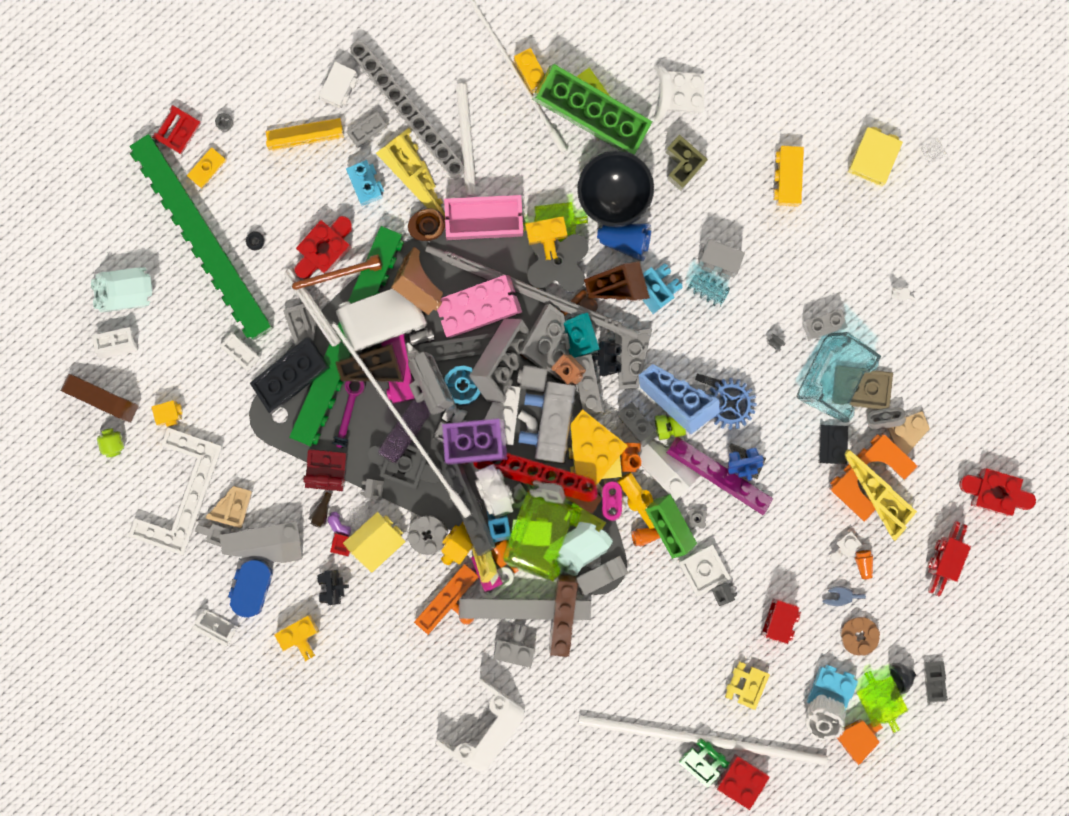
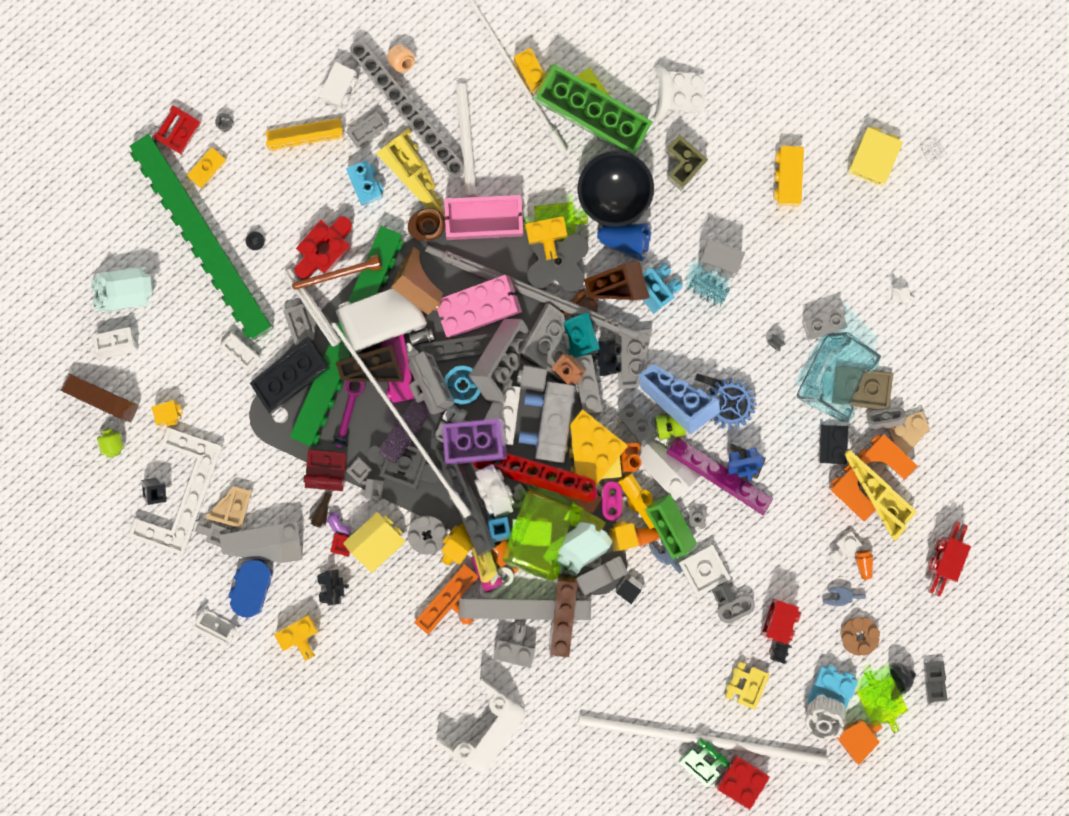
white arm [518,410,539,434] -> none
light grey plate [530,481,566,504] -> none
red brick [959,468,1036,516] -> none
none -> black brick [141,478,167,505]
none -> light grey tile [346,457,373,484]
none -> light nougat head [387,44,415,73]
none -> yellow brick [608,521,639,551]
none -> black piece [616,574,644,604]
none -> sand blue hand [649,540,682,574]
none -> light grey plate [718,595,755,623]
none -> black bush [770,641,792,664]

